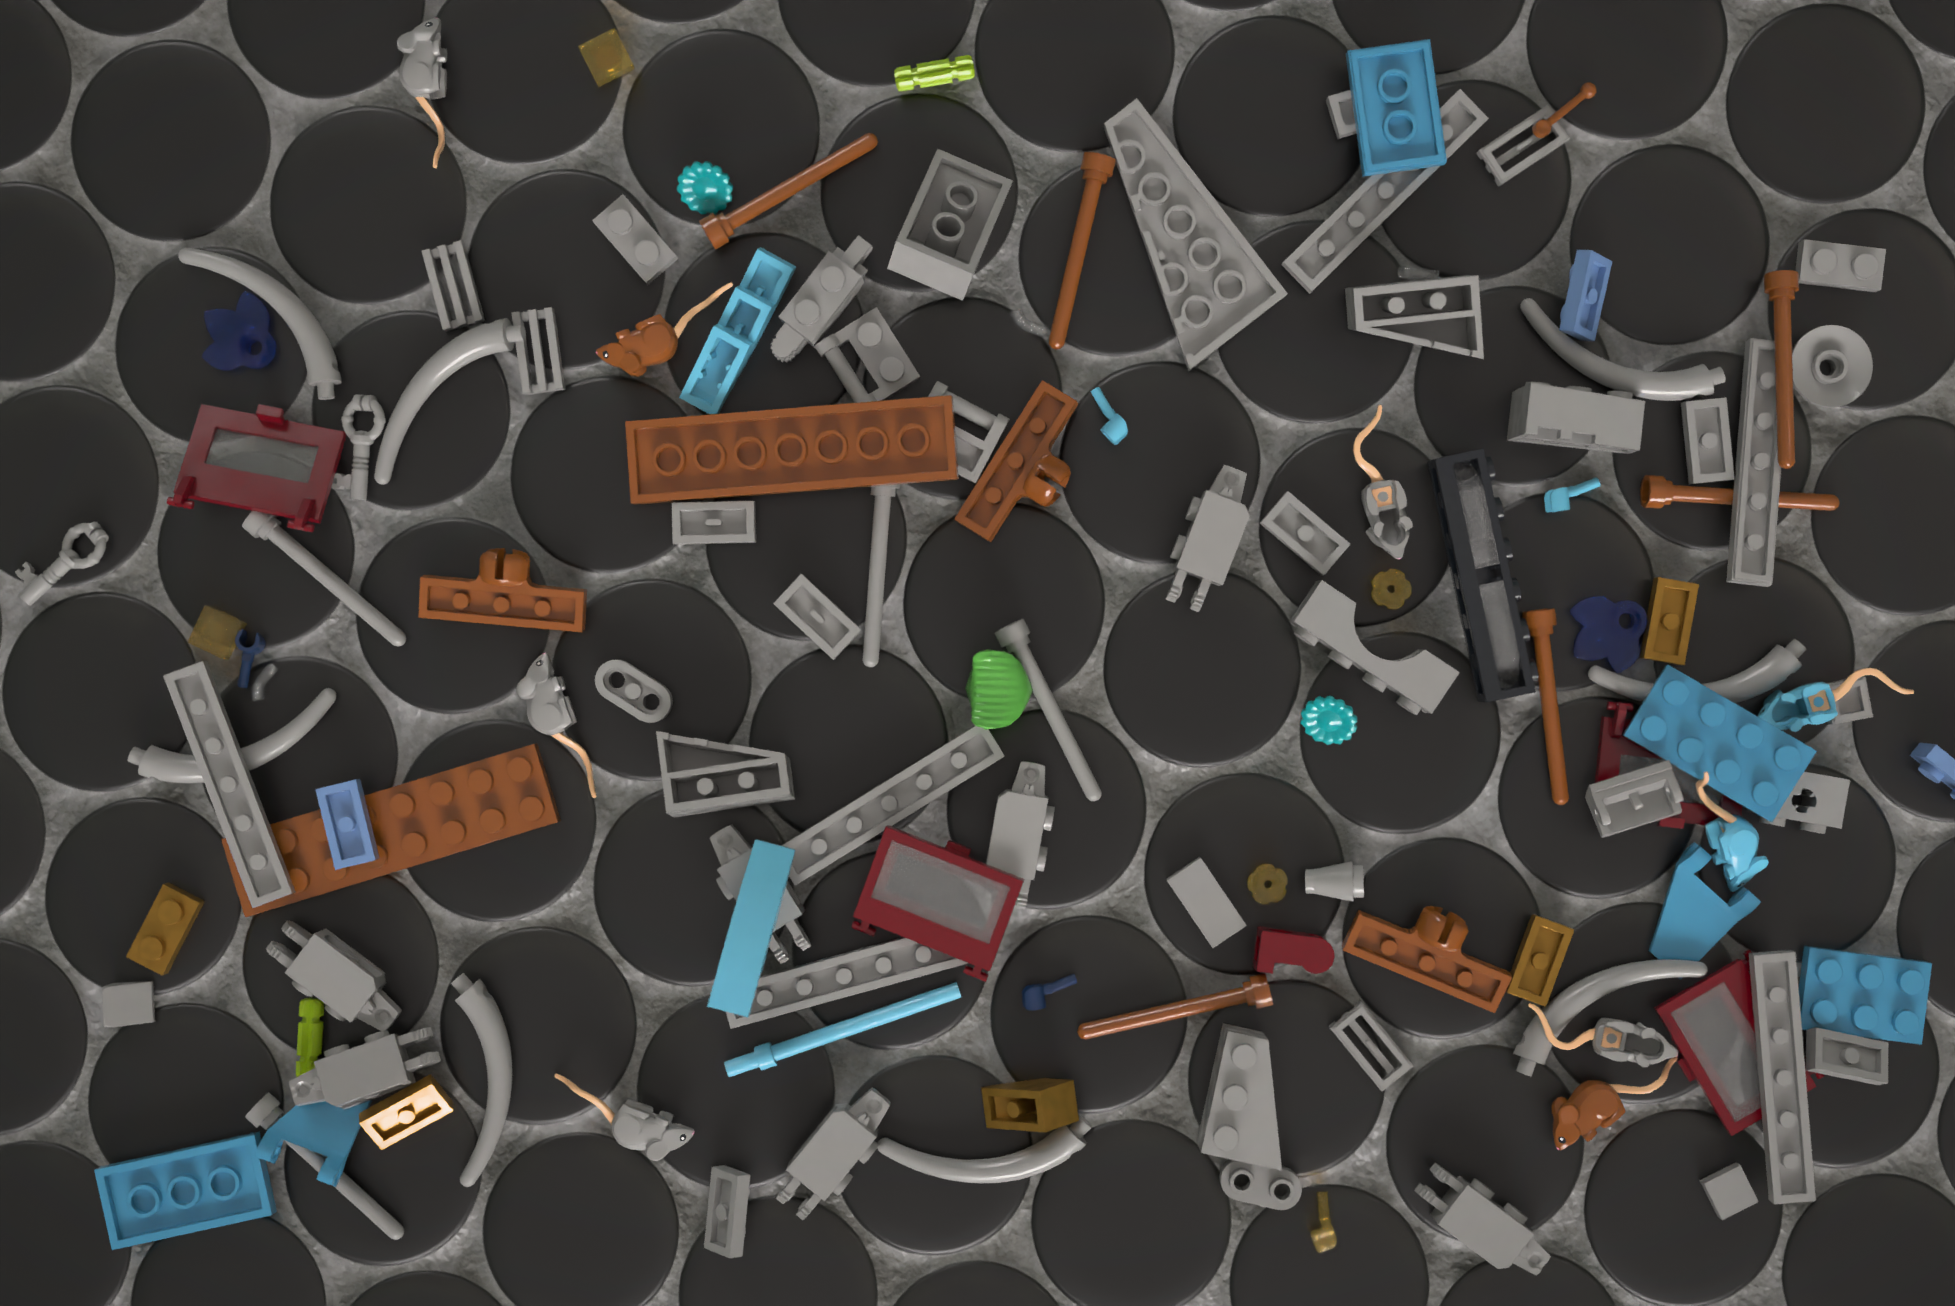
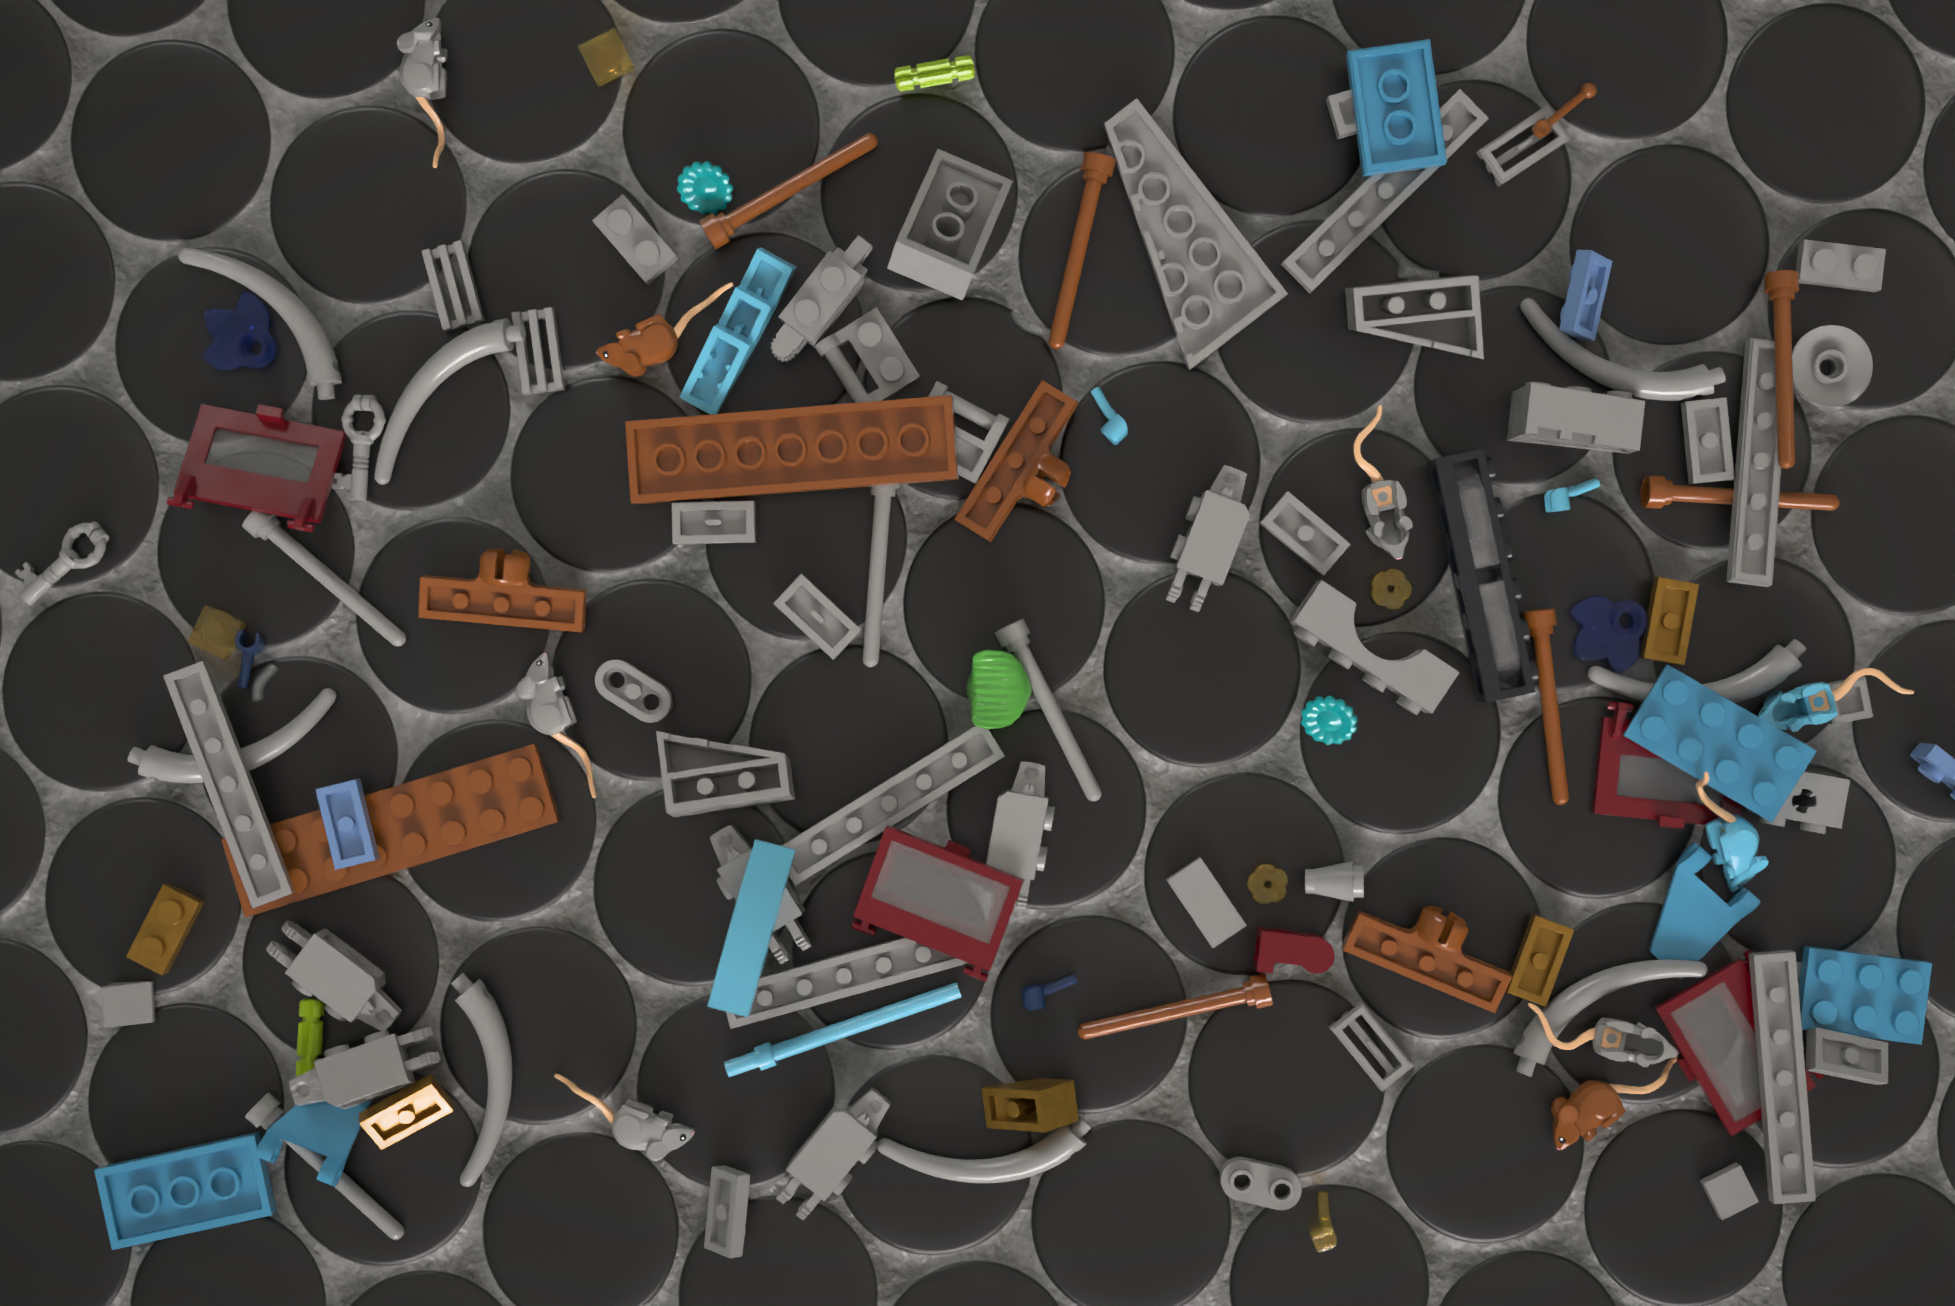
light grey wedge [1197,1023,1282,1171] -> none
light grey hinge [1414,1163,1551,1276] -> none
light grey hinge [1585,760,1684,838] -> none

